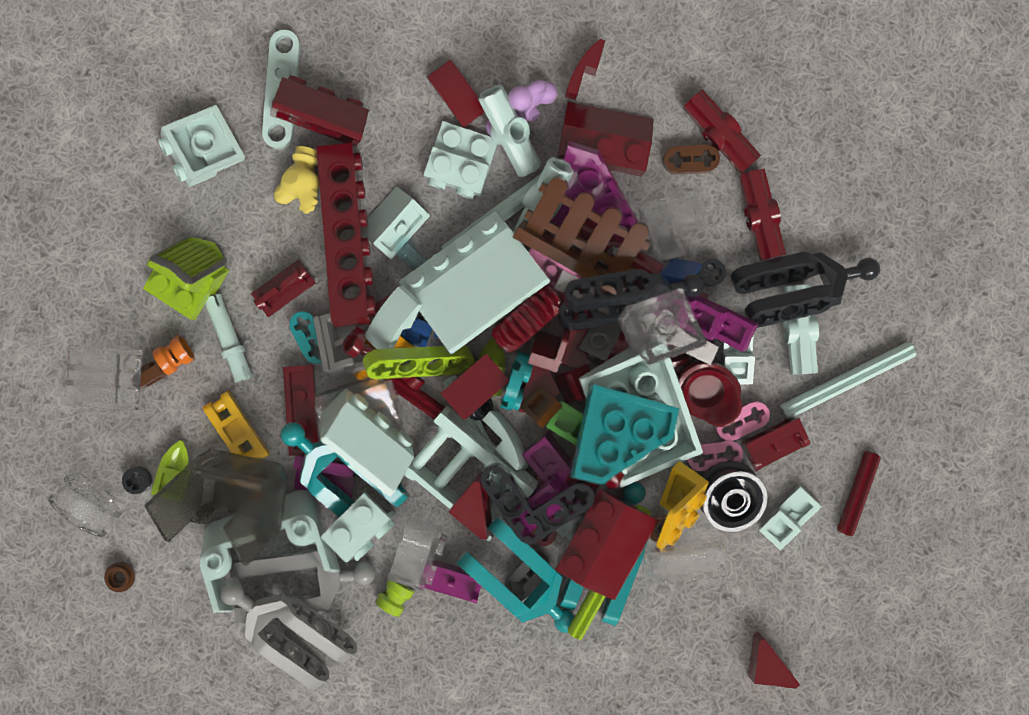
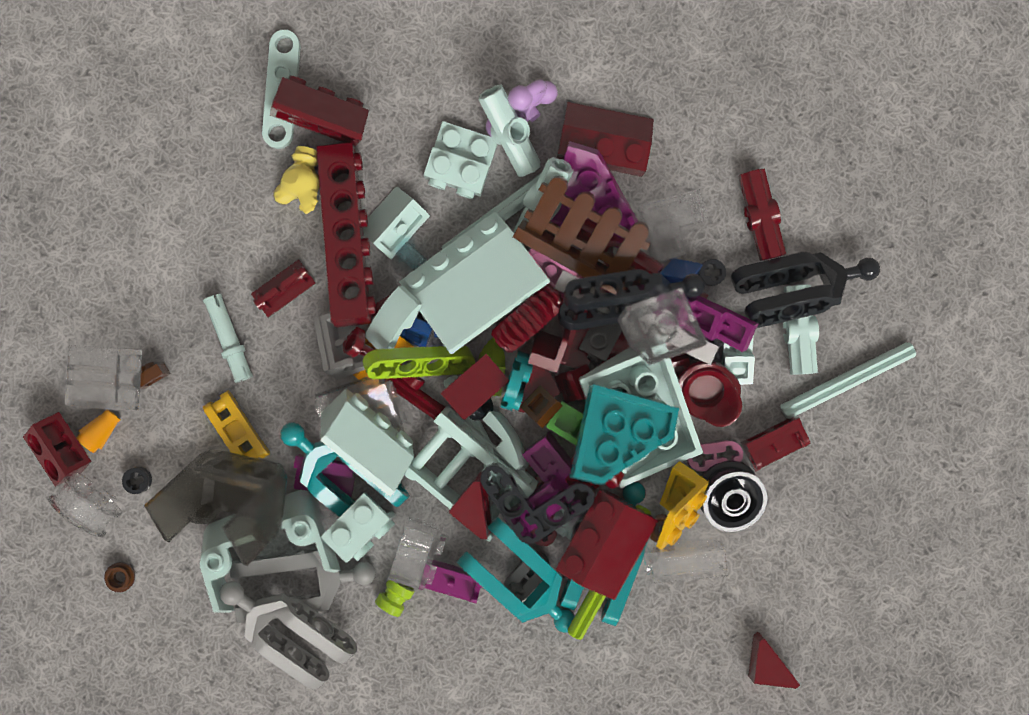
lime piece [142,237,230,320] -> none
lime plate [151,440,191,502] -> none
orange wheel [152,335,195,375] -> none
light aqua plate [158,105,245,187] -> none
dark red plate [283,365,320,456] -> none
teal beam [289,311,322,364] -> none
dark red slope [426,59,485,128] -> none
dark red slope [565,39,606,101] -> none
reddish brown beam [663,145,720,175] -> none
dark red piece [682,89,761,174] -> none
bright pink beam [715,401,770,441] -> none
light aqua slope [759,484,822,550] -> none
dark red axle [837,451,881,536] -> none
none -> dark red brick [23,412,92,487]
none -> light orange cone [76,408,121,453]

